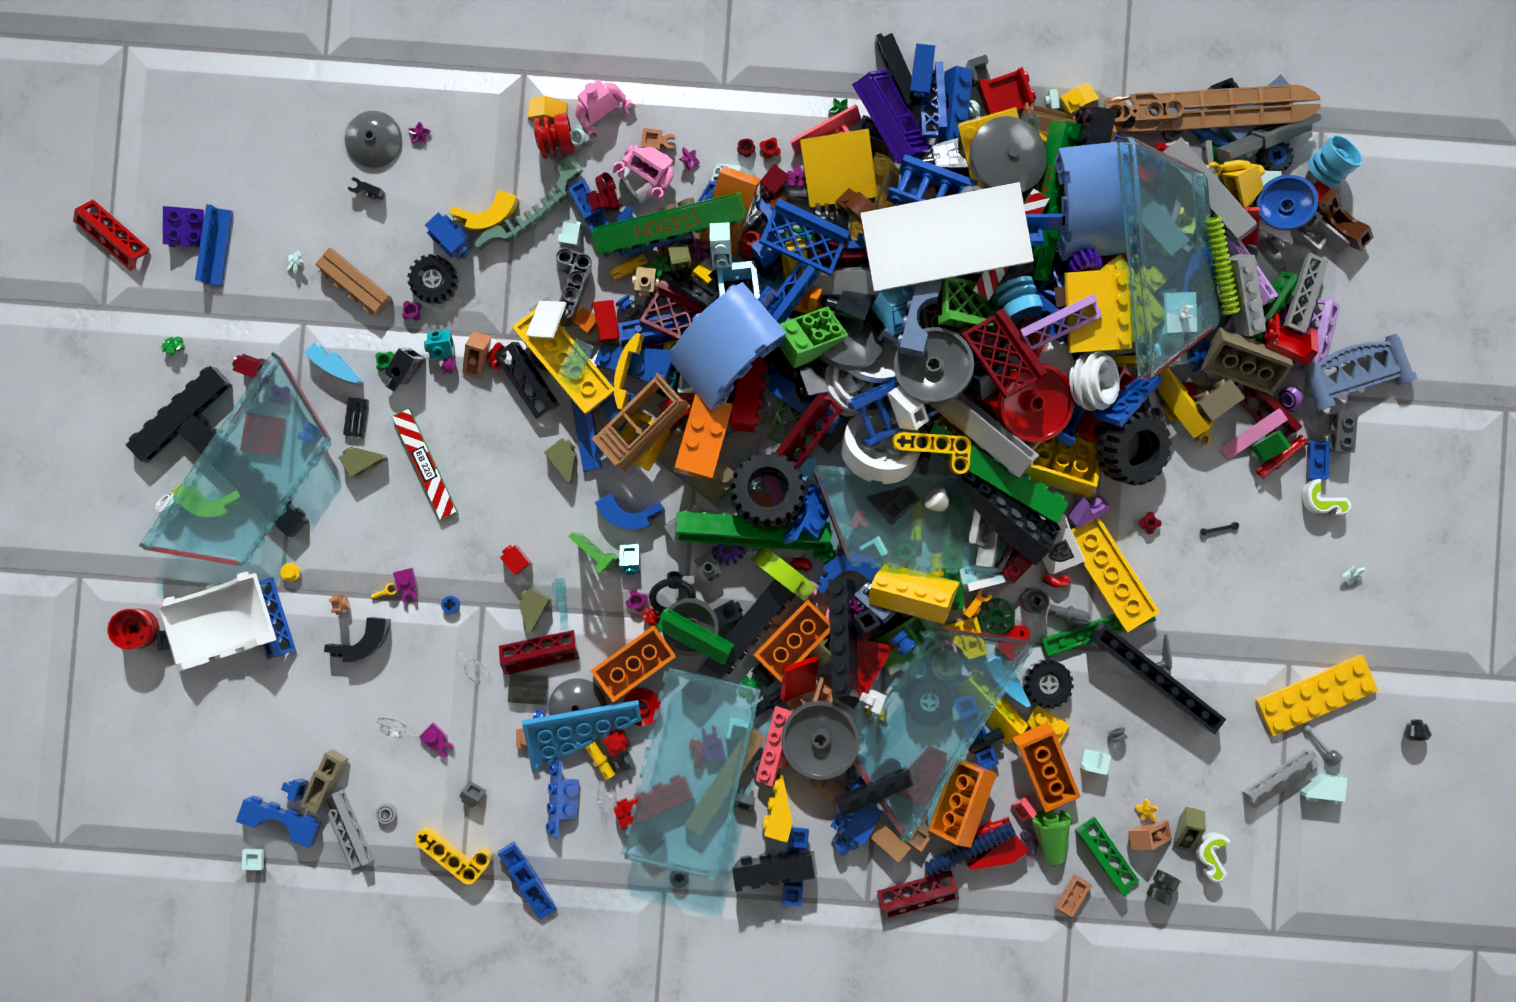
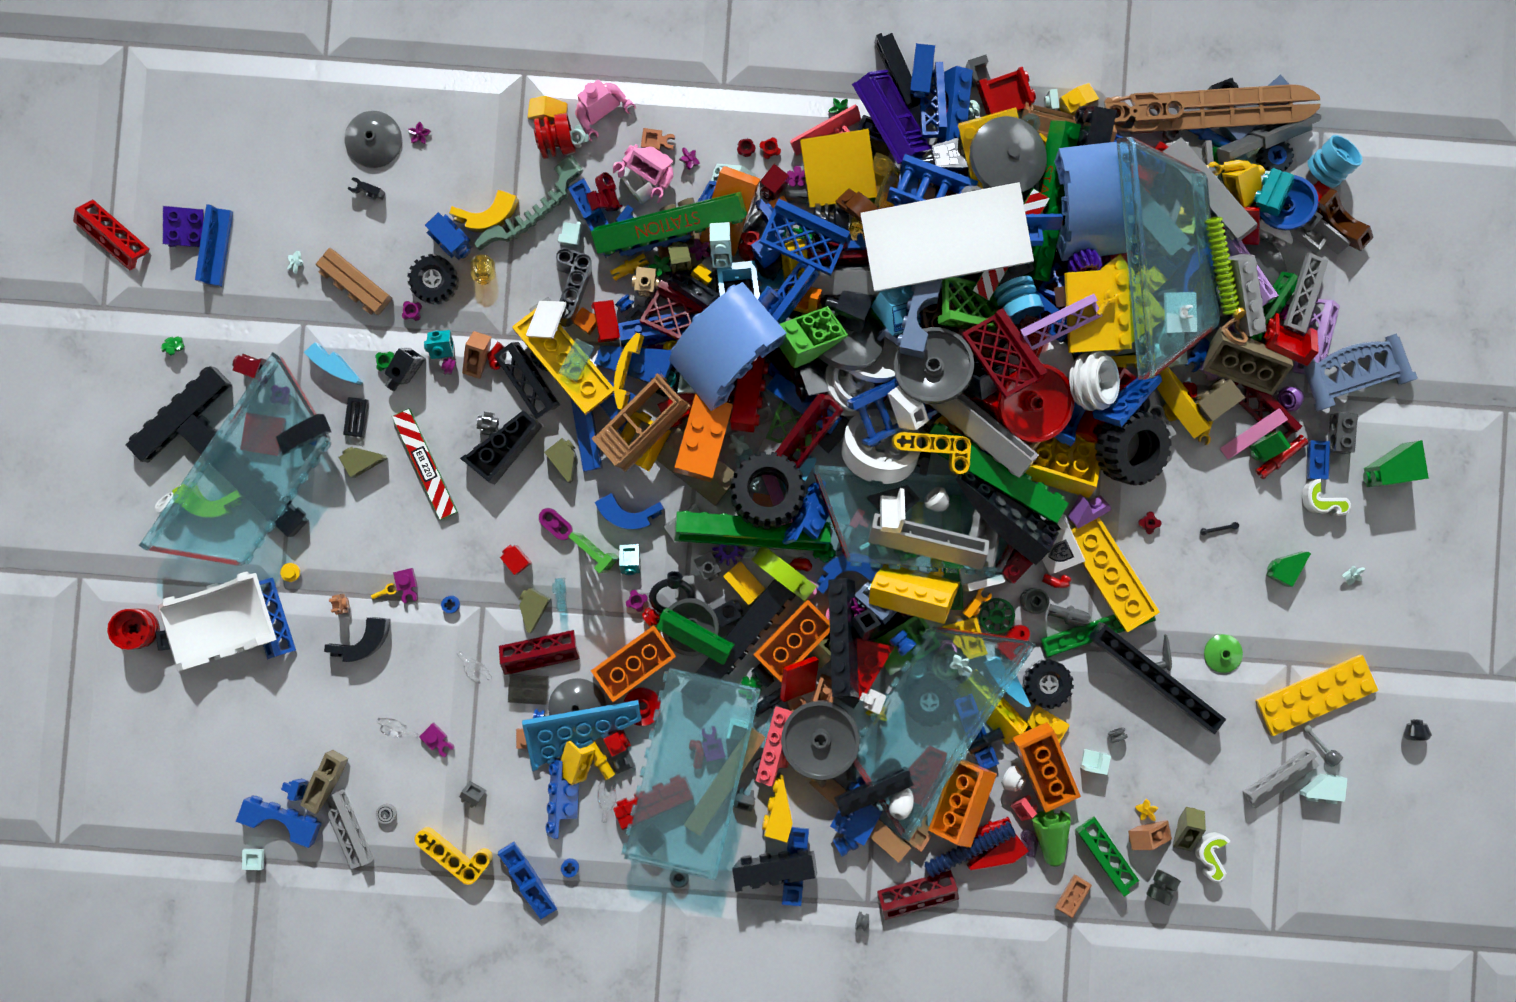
none -> black slope [276,414,331,455]
none -> black wedge [460,410,543,485]
none -> clear yellow head [470,255,496,285]
none -> dark grey gear [477,411,499,435]
none -> magenta plate [539,508,573,540]
none -> yellow panel [561,741,596,785]
none -> blue bush [561,858,579,878]
none -> yellow panel [723,561,765,605]
none -> light aqua plant [728,434,749,456]
none -> dark grey bush [855,911,869,931]
none -> light grey brick [868,513,989,570]
none -> white panel [880,488,905,533]
none -> white animal [889,788,914,820]
none -> light aqua plant [950,655,972,676]
none -> white cone [1001,766,1026,792]
none -> yellow hand [1096,289,1117,316]
none -> bright green dish [1204,634,1243,673]
none -> medium nougat piece [1222,308,1248,345]
none -> teal brick [1254,168,1295,216]
none -> green slope [1266,552,1311,587]
none -> green slope [1363,440,1429,487]

